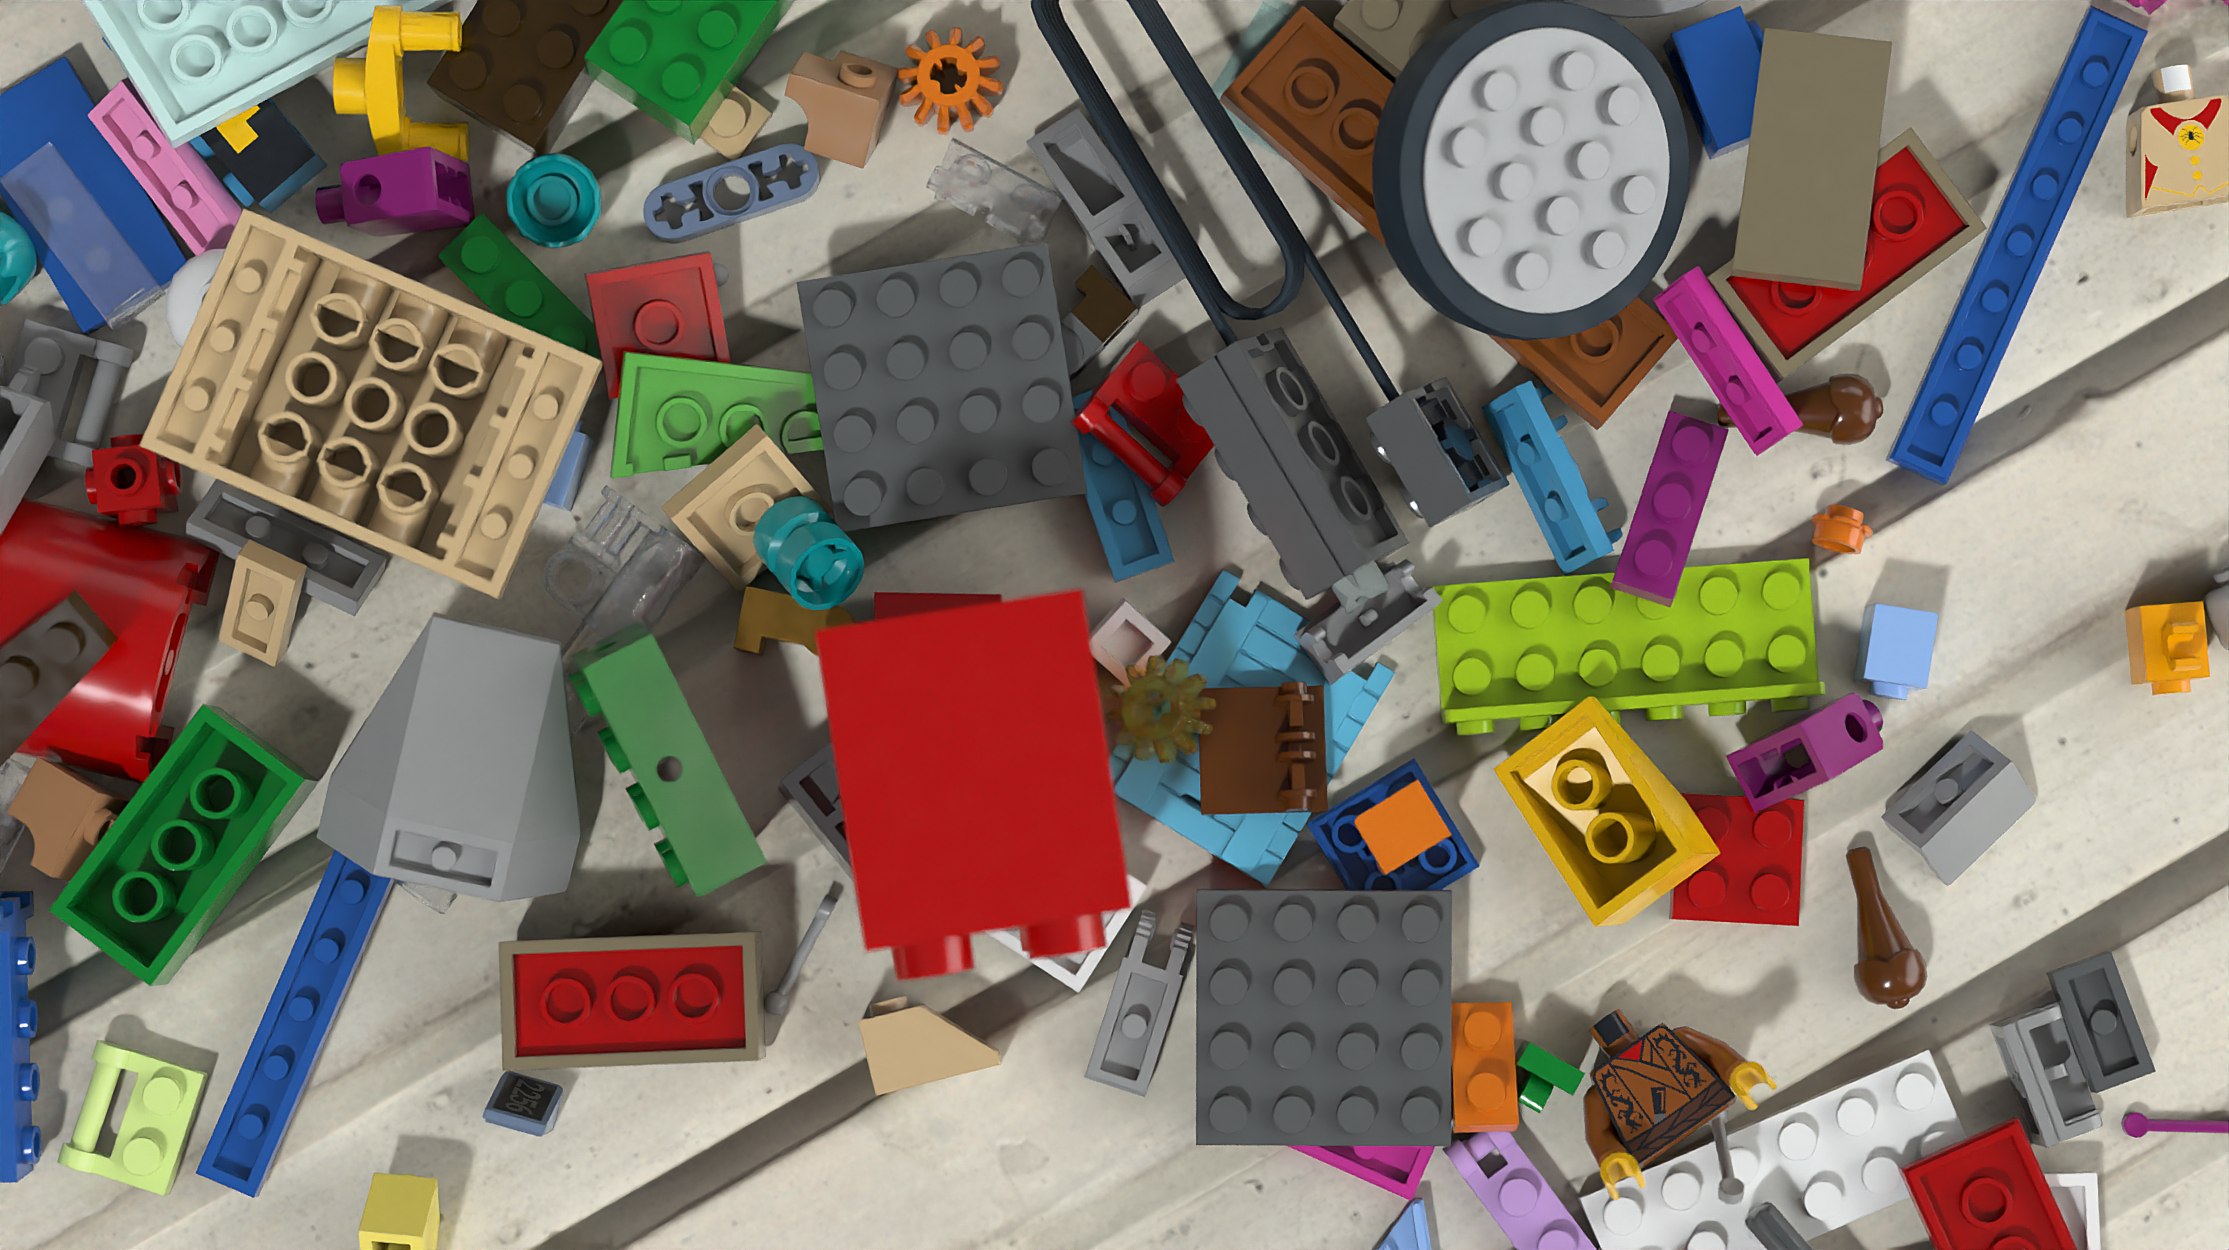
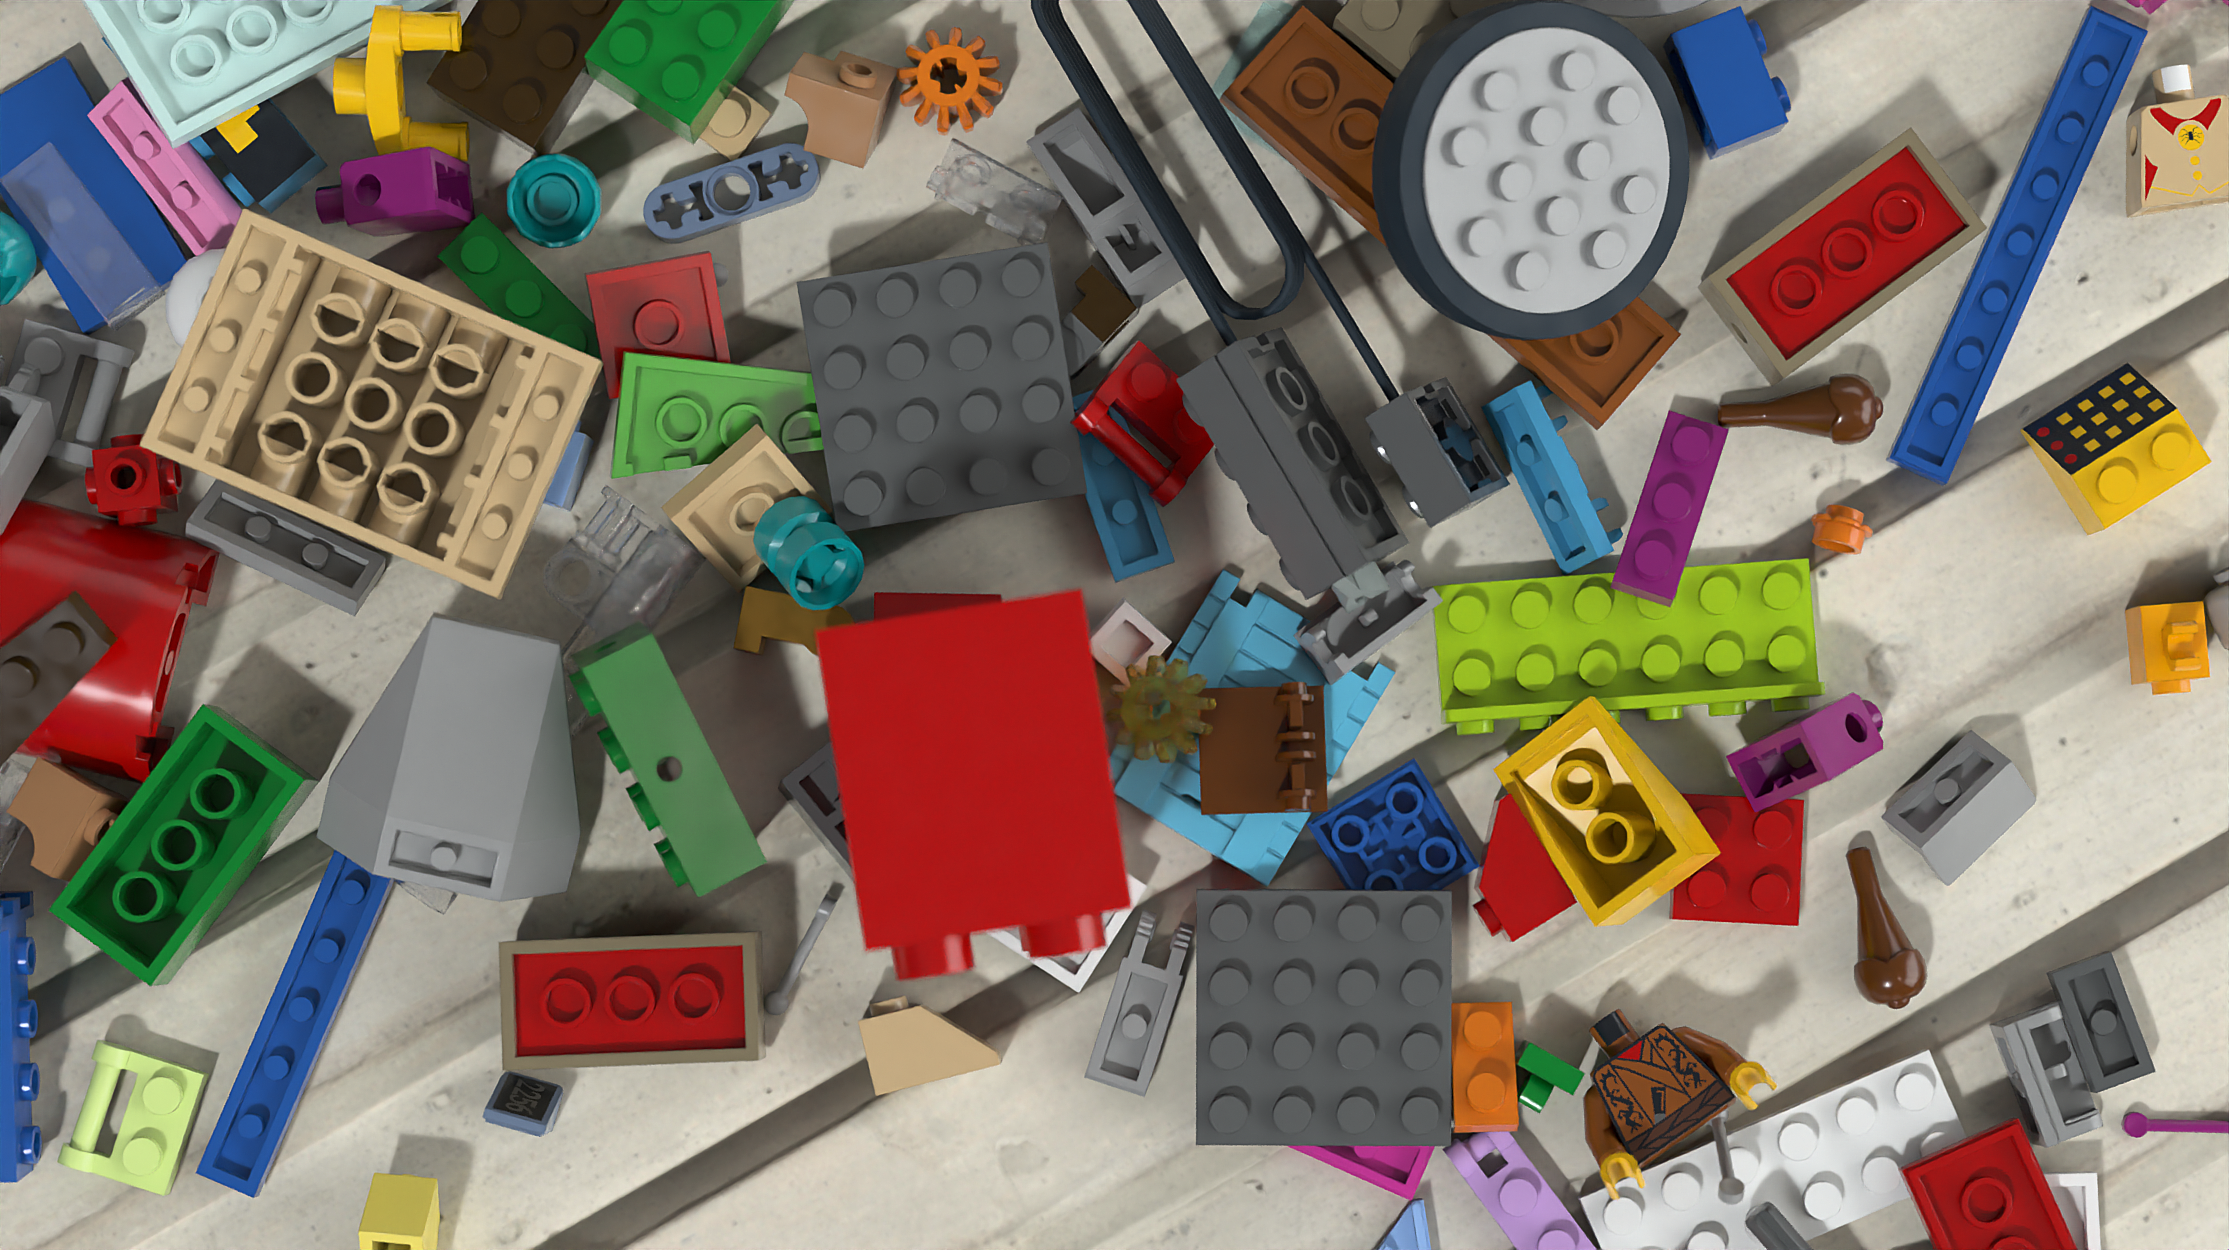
tan plate [218,539,307,667] -> none
orange panel [1354,780,1452,875] -> none
dark pink tile [1653,266,1803,456] -> none
dark tan tile [1732,27,1892,291] -> none
light blue brick [1853,603,1939,700] -> none
none -> red slope [1472,794,1577,942]
none -> yellow slope [2020,363,2212,535]

